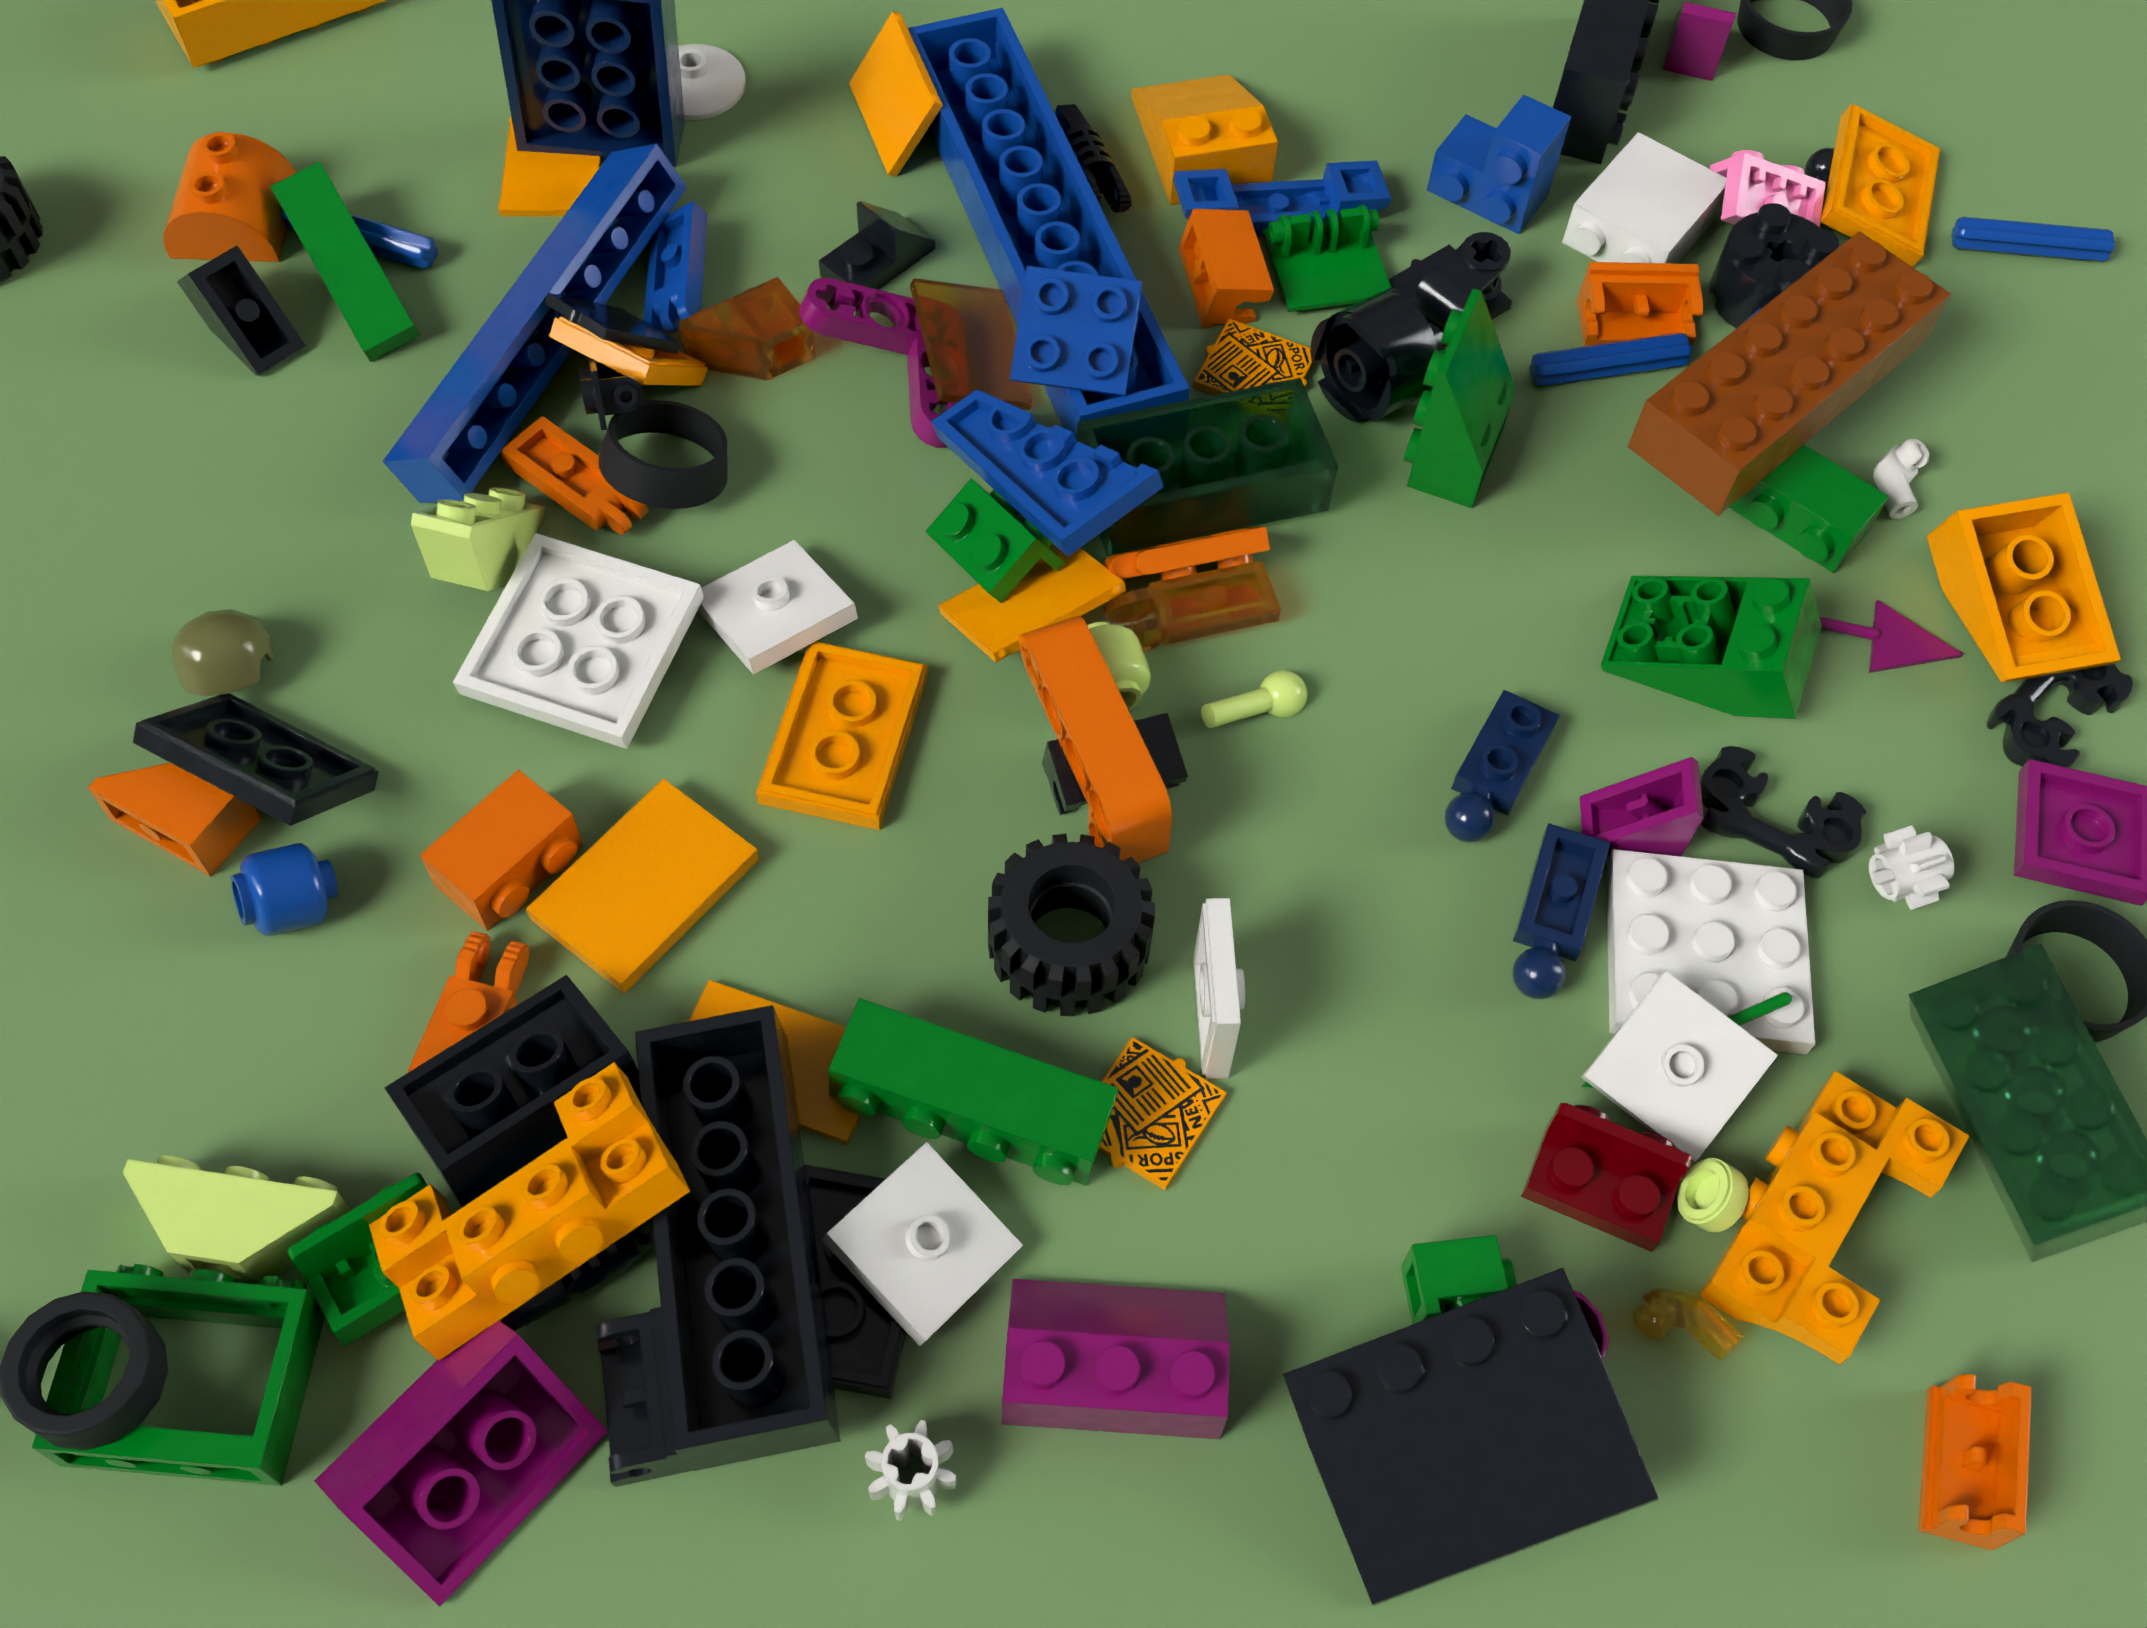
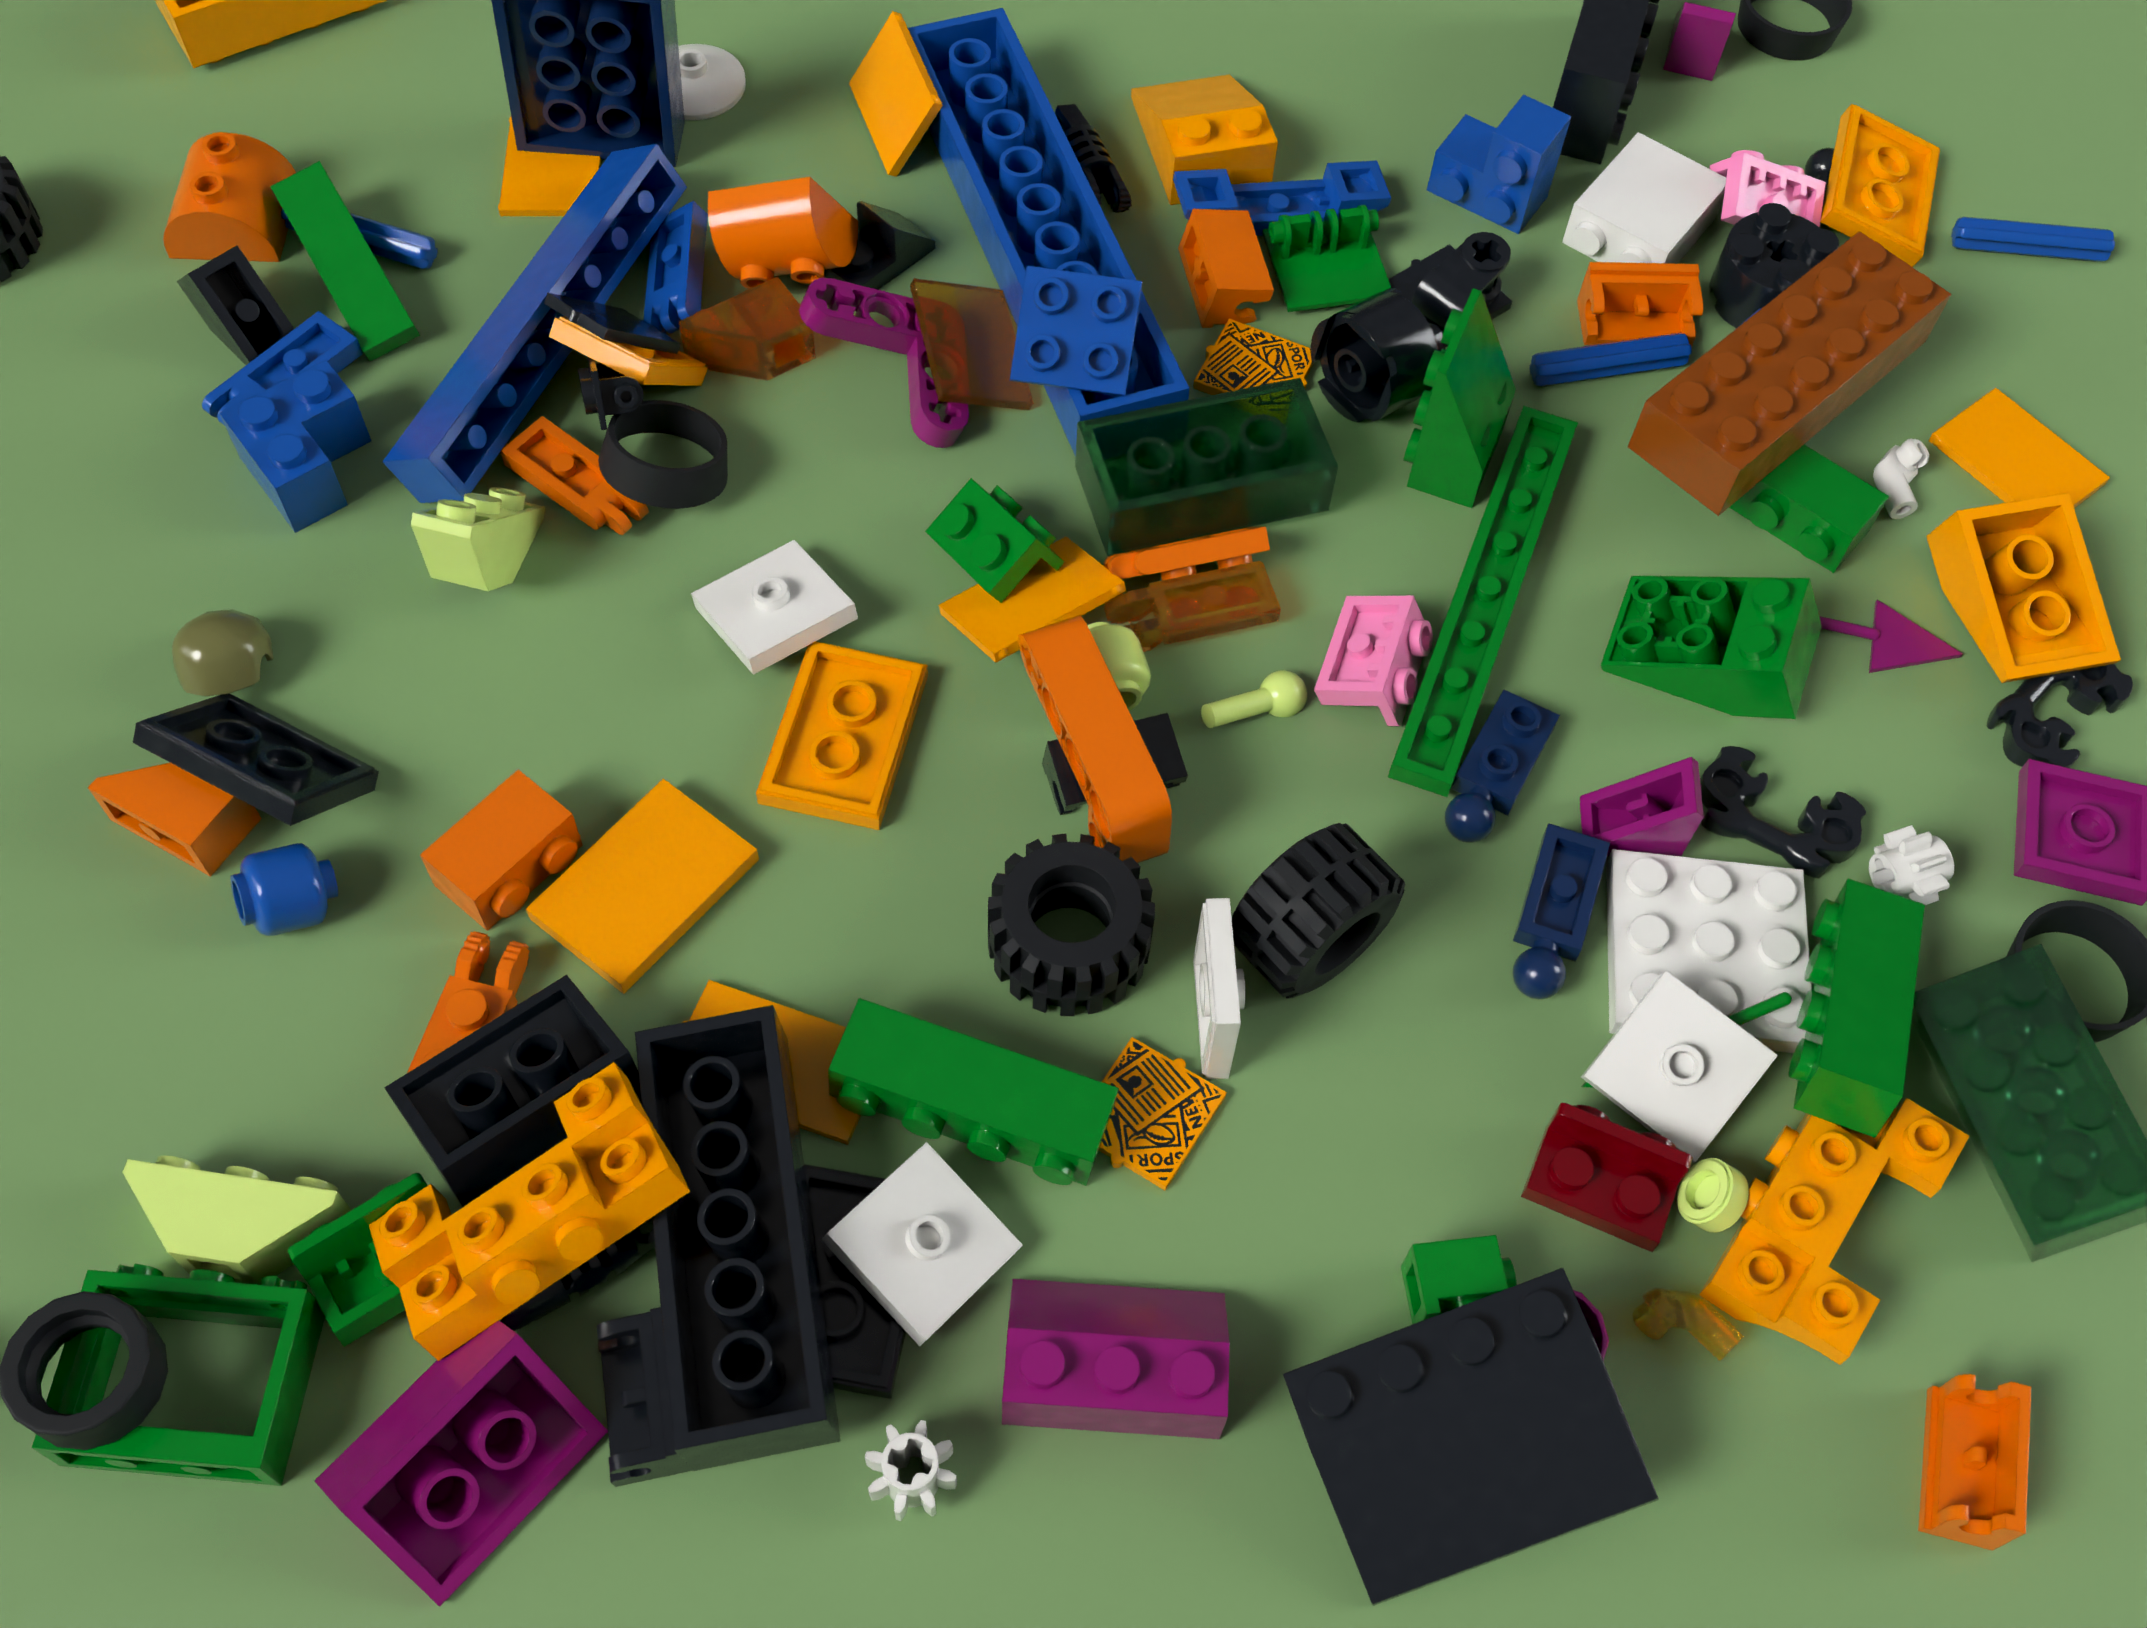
white plate [453,533,704,749] -> none
blue wing [931,389,1164,557] -> none
none -> blue hinge [202,311,363,426]
none -> blue brick [219,359,372,533]
none -> orange brick [708,177,858,290]
none -> black tyre [1232,823,1405,998]
none -> bright pink bracket [1314,595,1433,726]
none -> green plate [1388,405,1578,797]
none -> green brick [1789,878,1925,1138]
none -> light orange piece [1928,388,2110,508]

